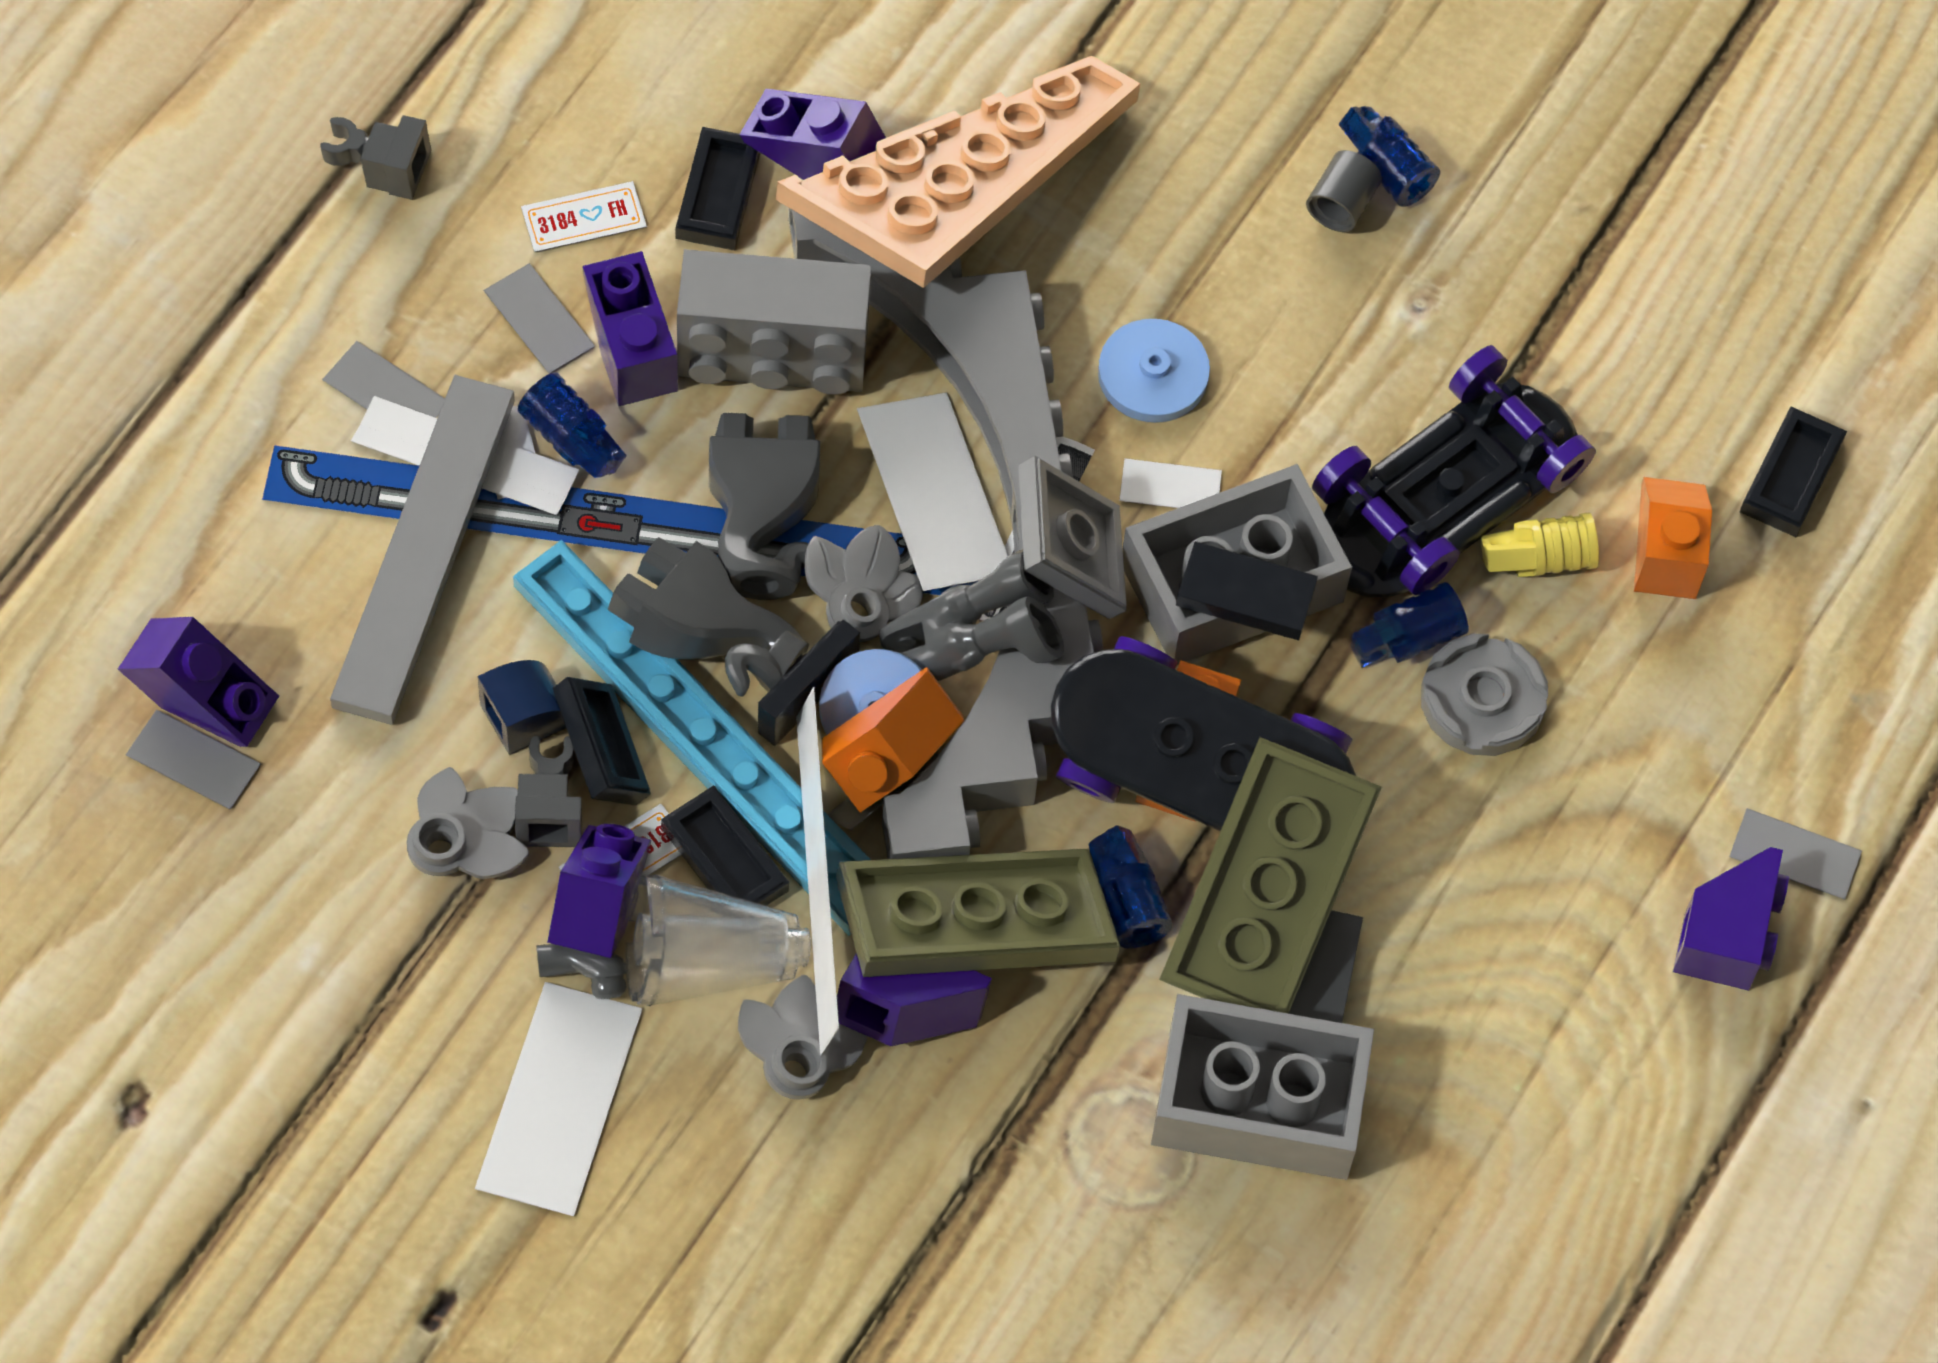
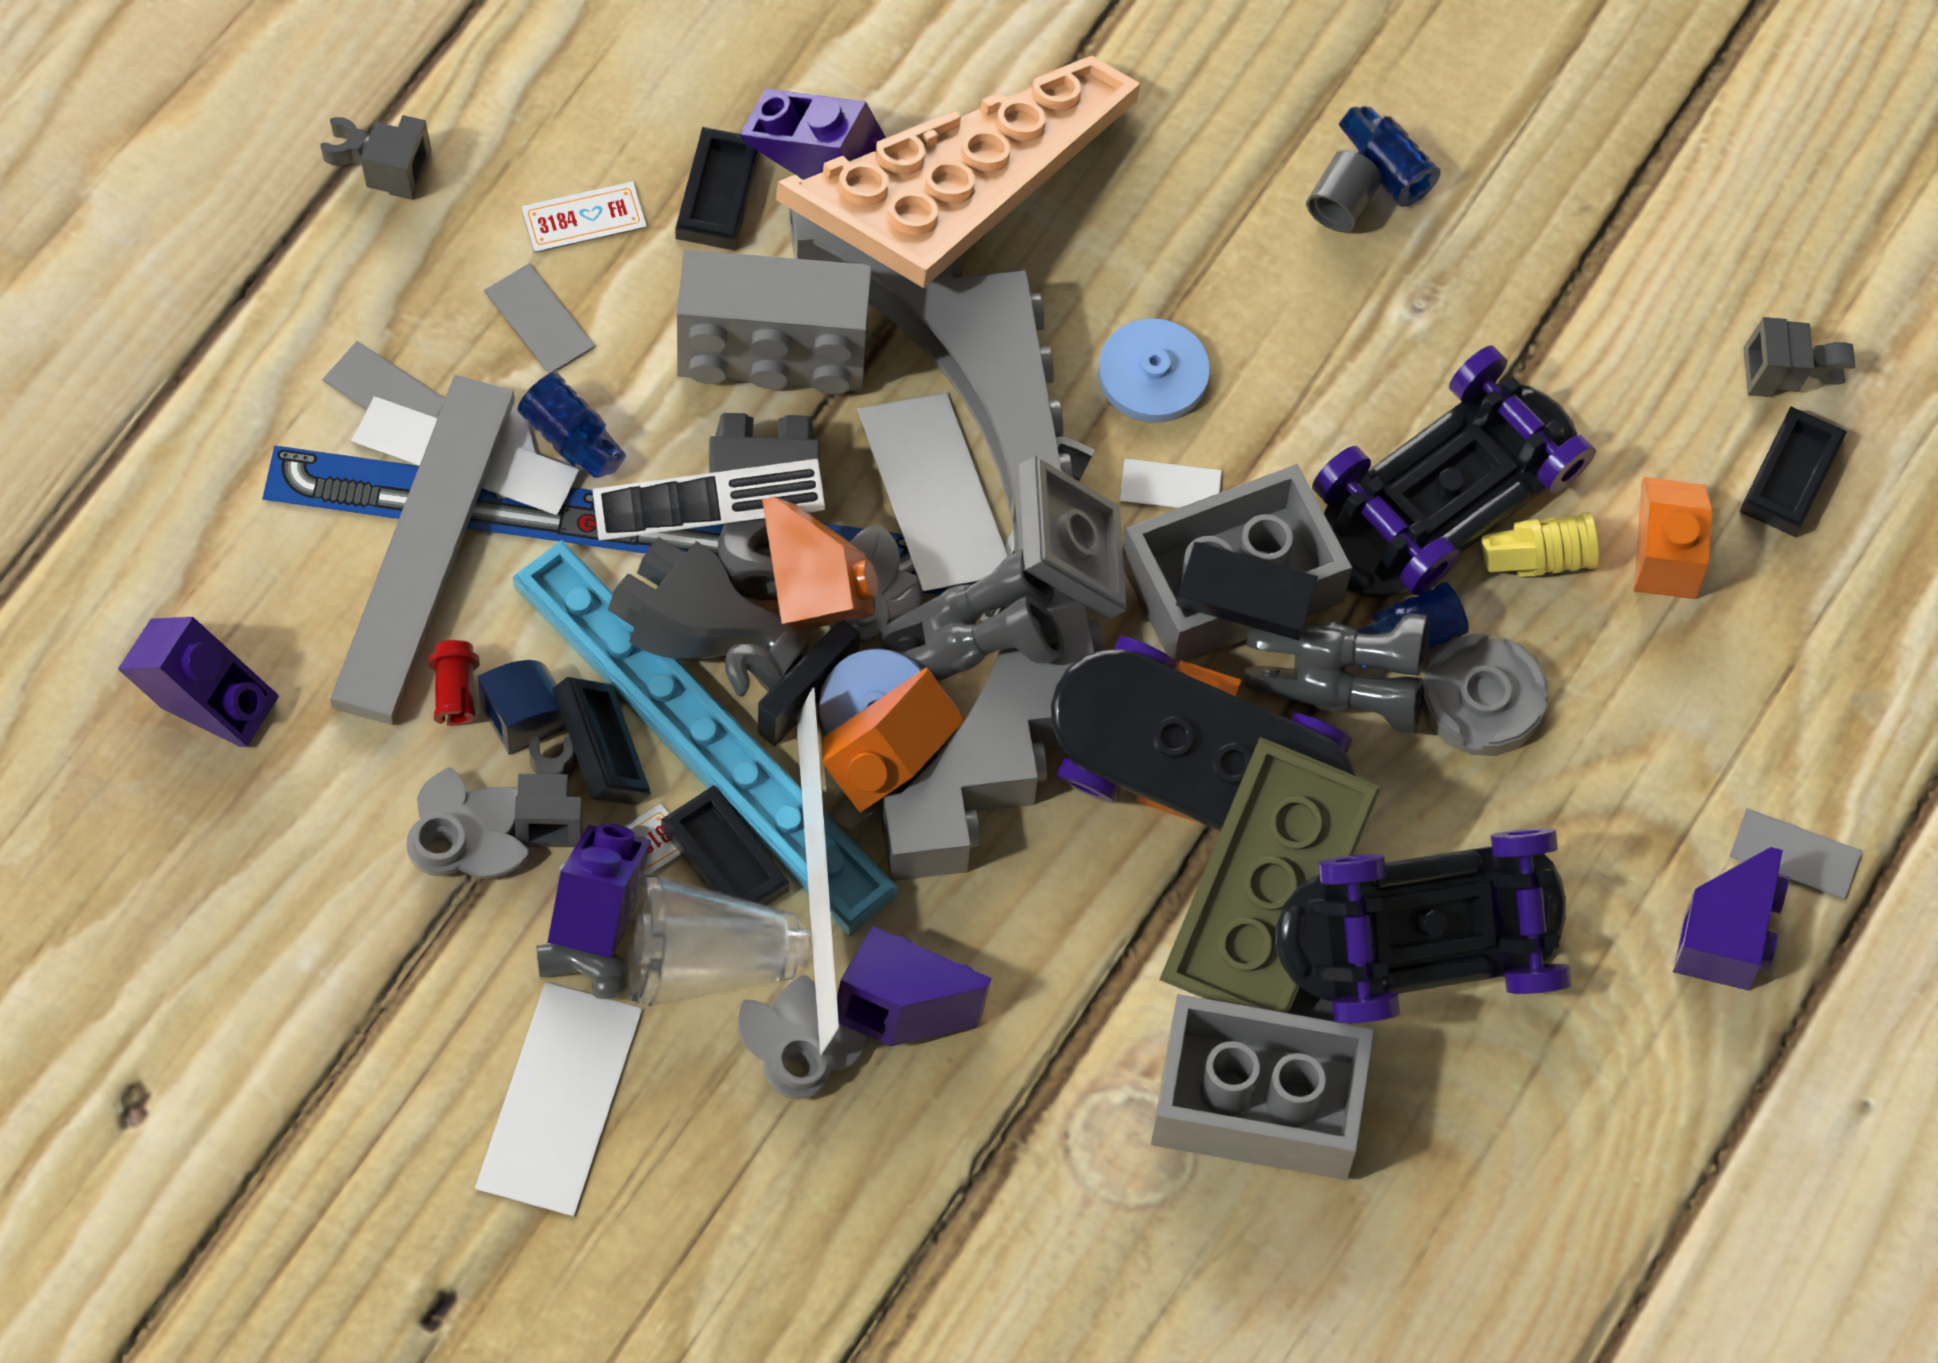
light grey sticker [126,710,261,809] -> none
dark purple slope [582,251,678,407] -> none
olive tile [836,848,1120,977] -> none
clear blue hinge [1088,825,1173,948] -> none
none -> red pin [429,640,480,726]
none -> sticker [592,459,825,541]
none -> orange slope [762,497,878,631]
none -> dark grey piece [1243,614,1429,734]
none -> black piece [1275,828,1572,1023]
none -> dark grey piece [1743,317,1856,397]

